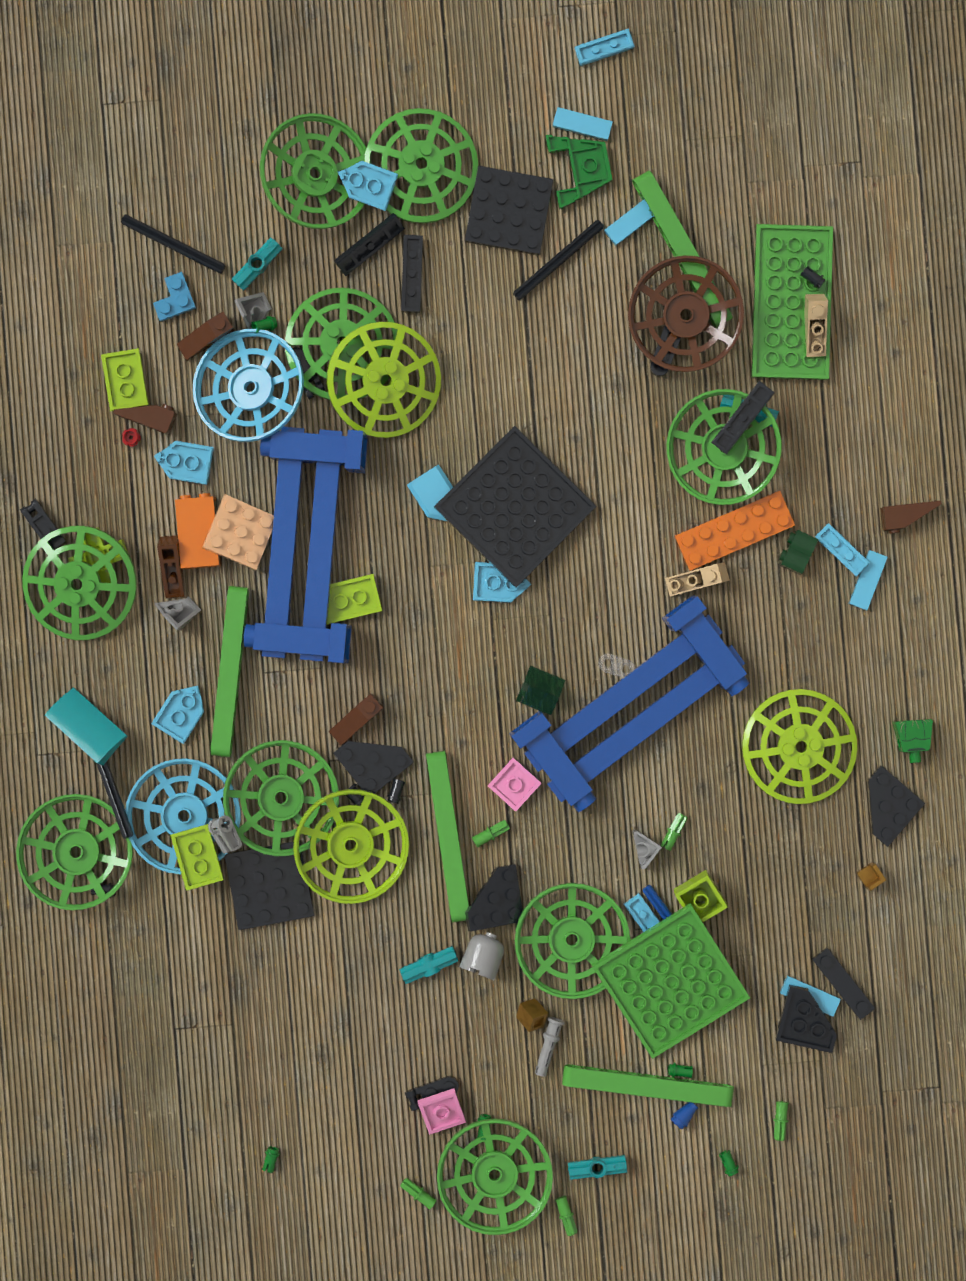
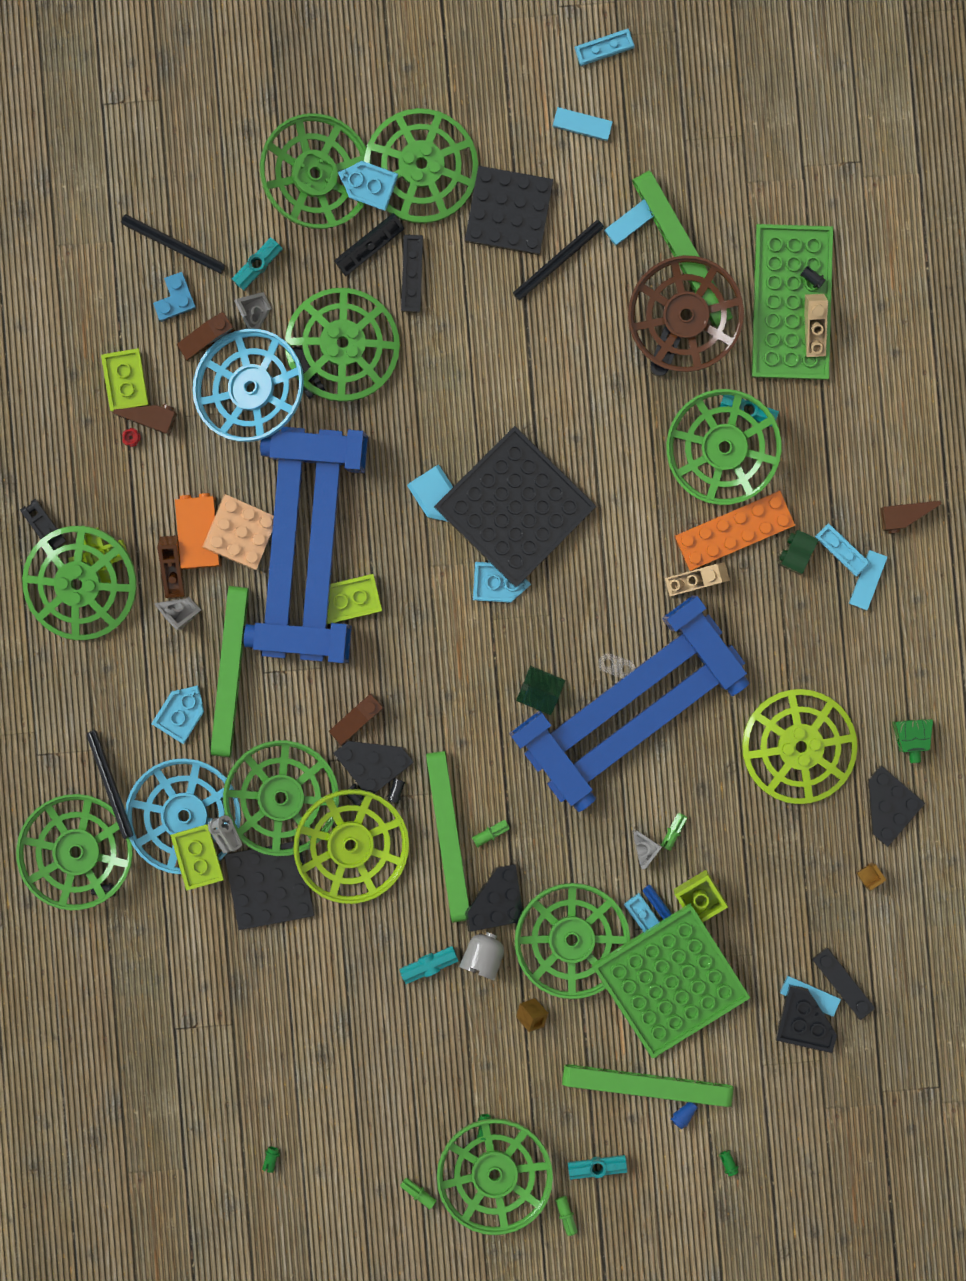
teal slope [45,687,128,765] -> none
medium azure tile [154,441,214,485] -> none
green pin [251,316,277,333] -> none
lime dish [327,322,441,438] -> none
black plate [404,1076,459,1111] -> none
bright pink plate [417,1088,466,1135] -> none
bright pink plate [487,758,541,812] -> none
light grey pin [534,1017,565,1077] -> none
green wing [545,135,612,210] -> none
green pin [668,1062,693,1078] -> none
black plate [711,381,775,454] -> none
bright green axle [773,1101,789,1141] -> none

